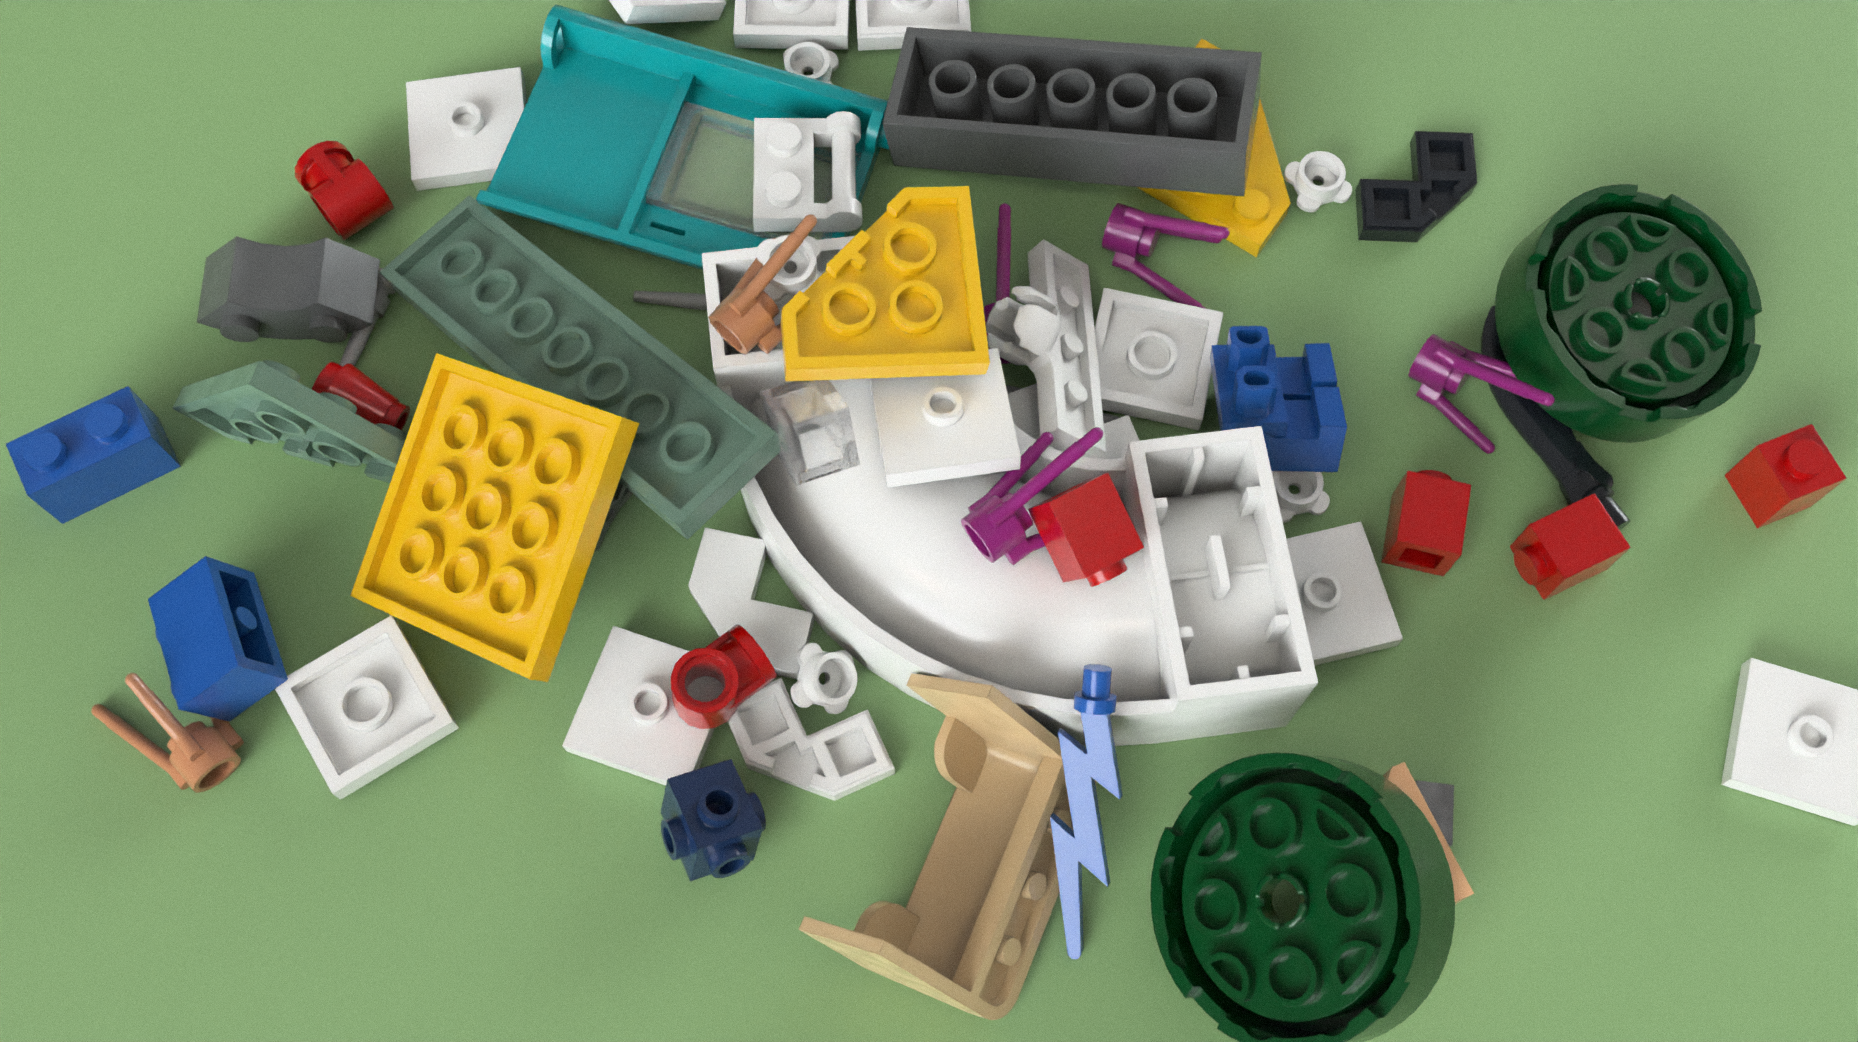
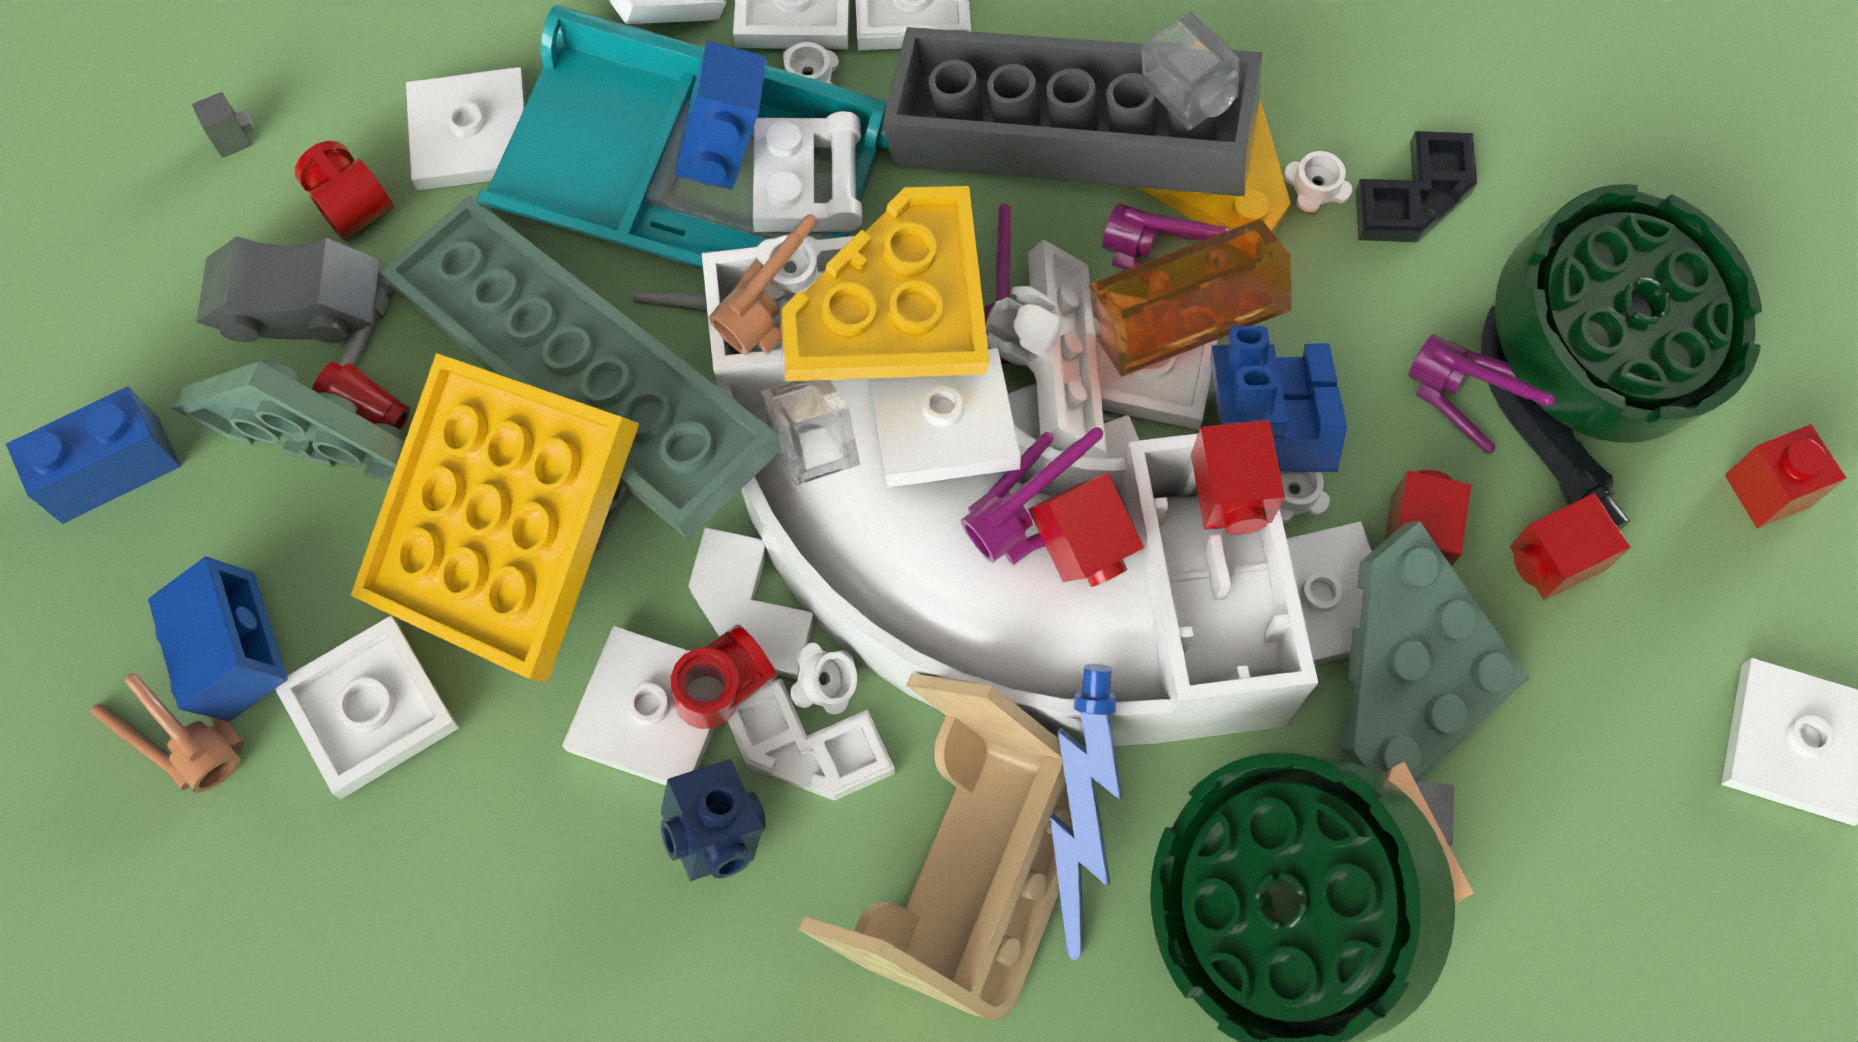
none -> flat silver piece [192,92,256,158]
none -> blue brick [674,41,767,190]
none -> clear orange brick [1089,218,1292,377]
none -> clear brick [1141,12,1239,130]
none -> red brick [1191,420,1285,535]
none -> sand green plate [1341,521,1529,781]

